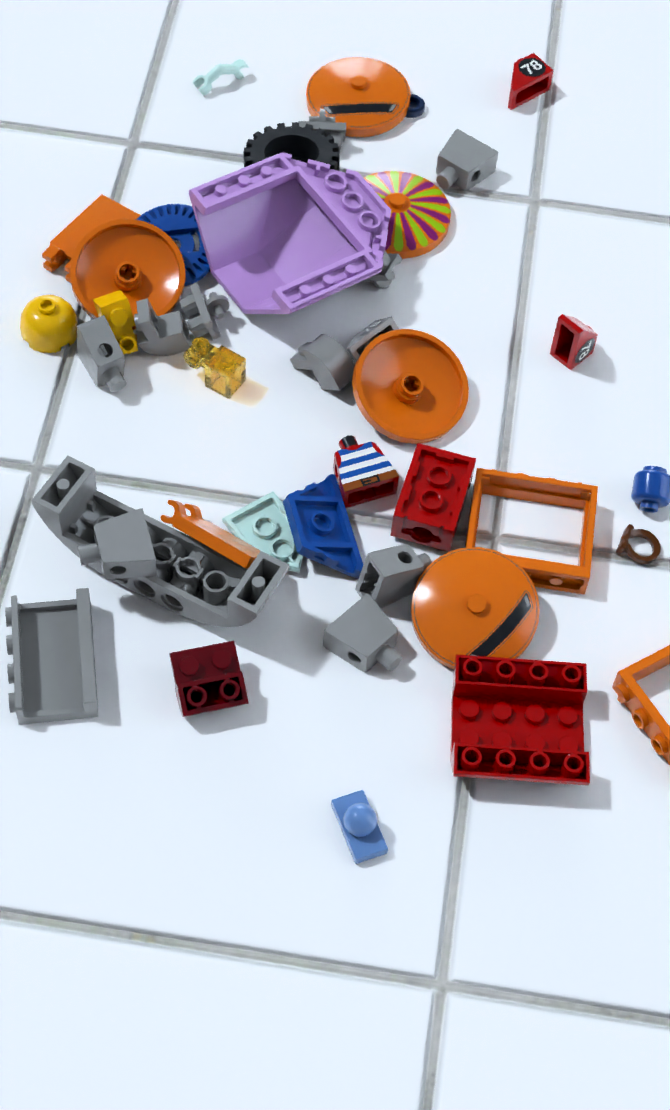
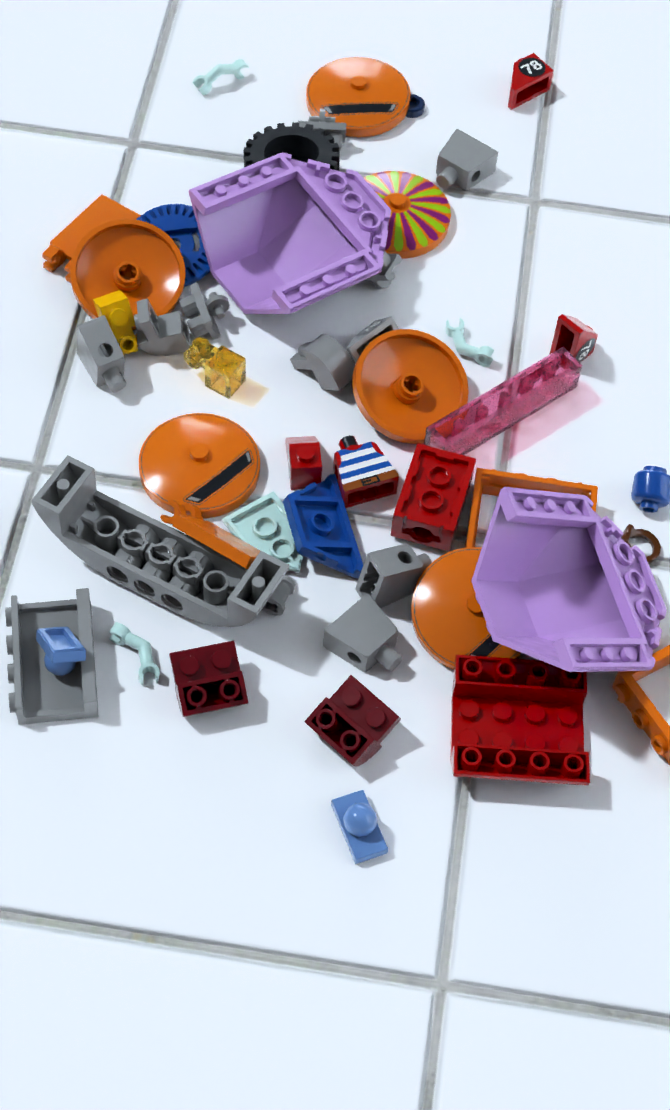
yellow cylinder [20,295,78,353] -> none
light grey torso [77,508,157,579] -> none
none -> medium blue tile [36,626,86,676]
none -> light aqua arm [109,622,160,685]
none -> orange dish [139,413,260,519]
none -> light grey bush [262,576,296,616]
none -> red slope [285,436,322,490]
none -> dark red brick [304,675,401,767]
none -> clear pink brick [424,347,583,455]
none -> light aqua arm [445,318,494,367]
none -> lavender windscreen [471,487,667,672]

